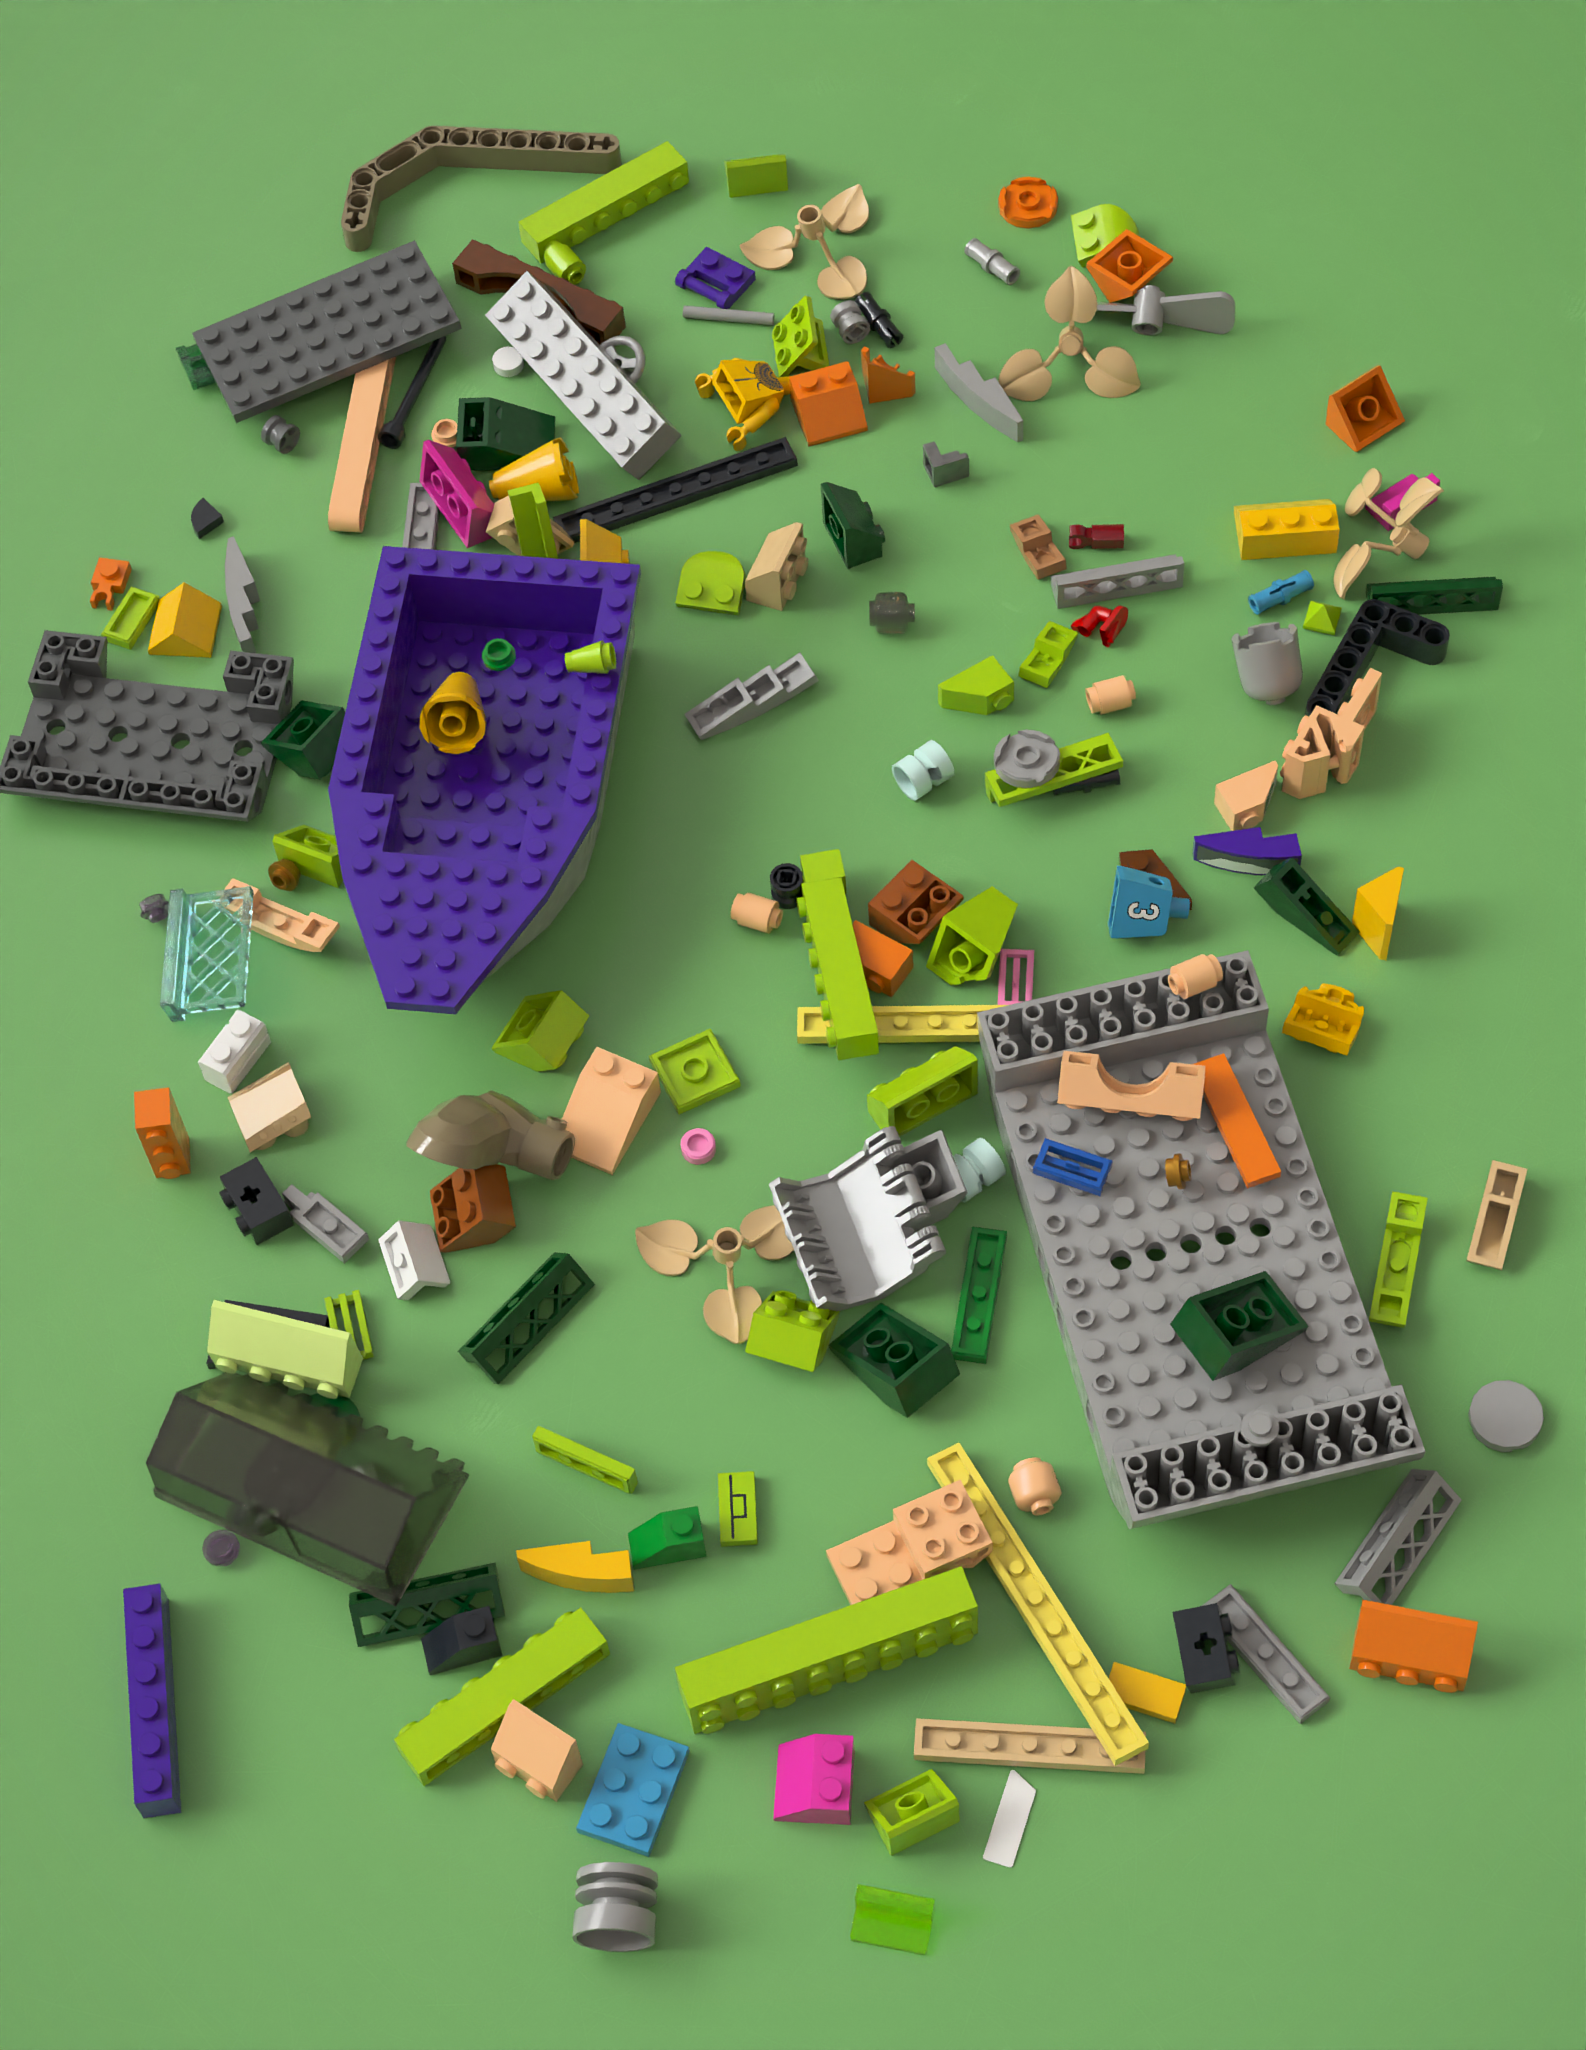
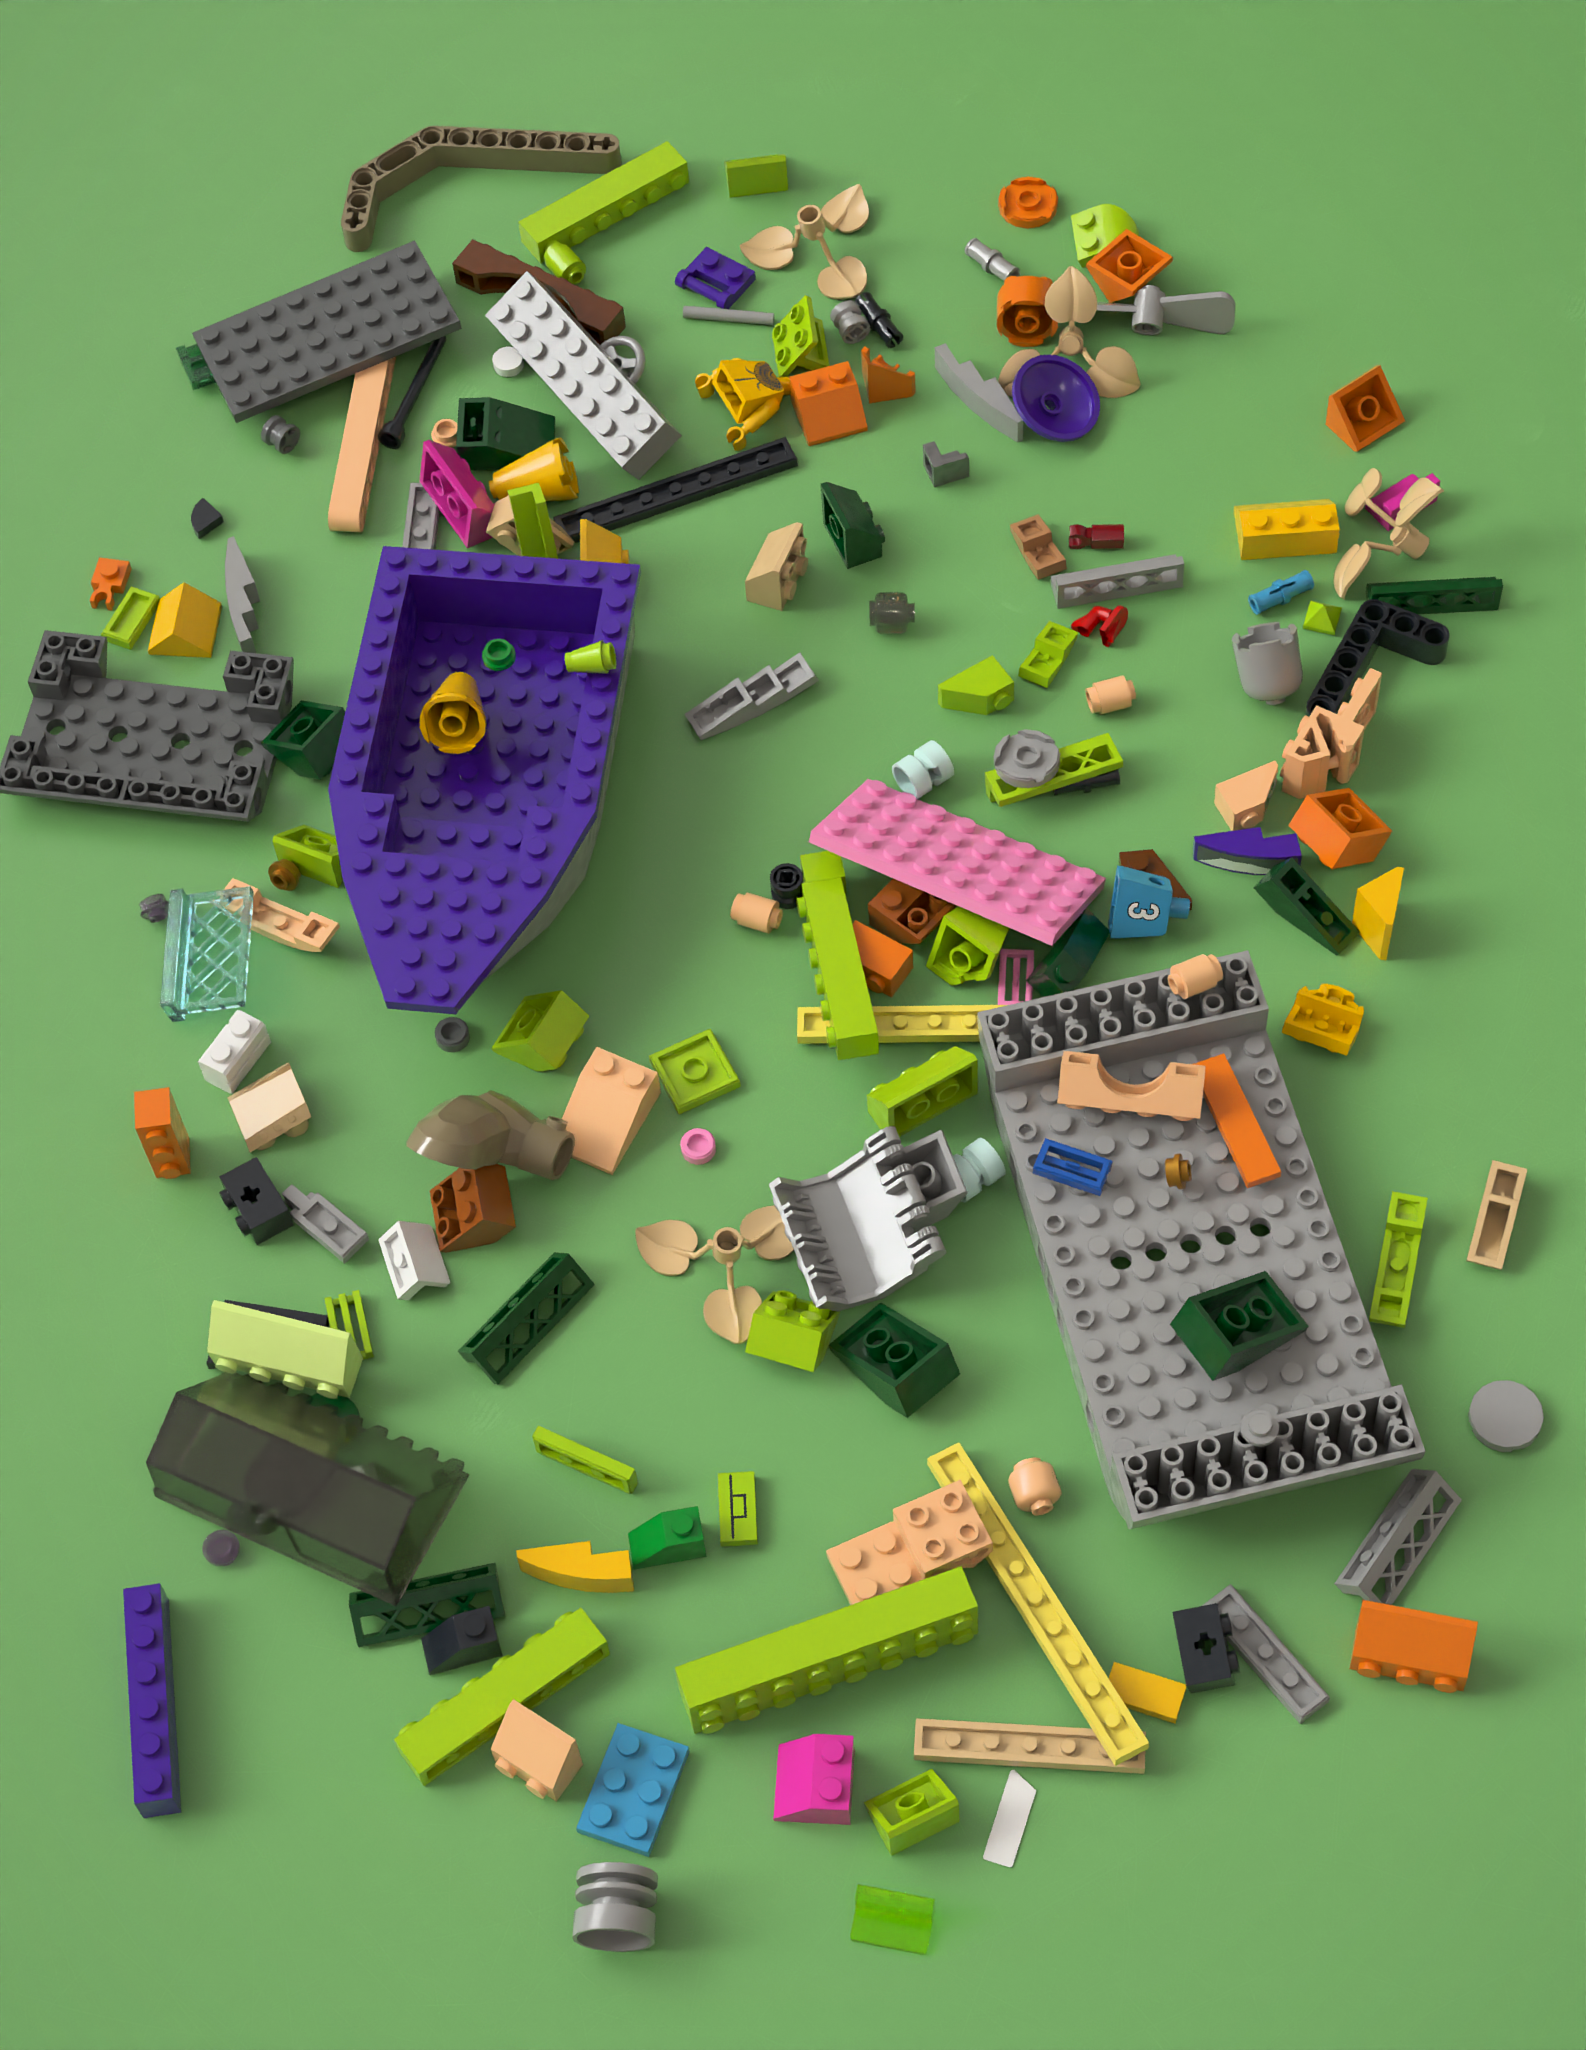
lime slope [675,551,746,616] -> none
green tile [951,1226,1007,1364] -> none
none -> dark grey tile [434,1017,470,1052]
none -> bright pink plate [809,779,1106,946]
none -> orange brick [996,276,1058,347]
none -> dark purple dish [1012,355,1100,442]
none -> dark green slope [1026,908,1109,997]
none -> orange brick [1289,788,1393,869]

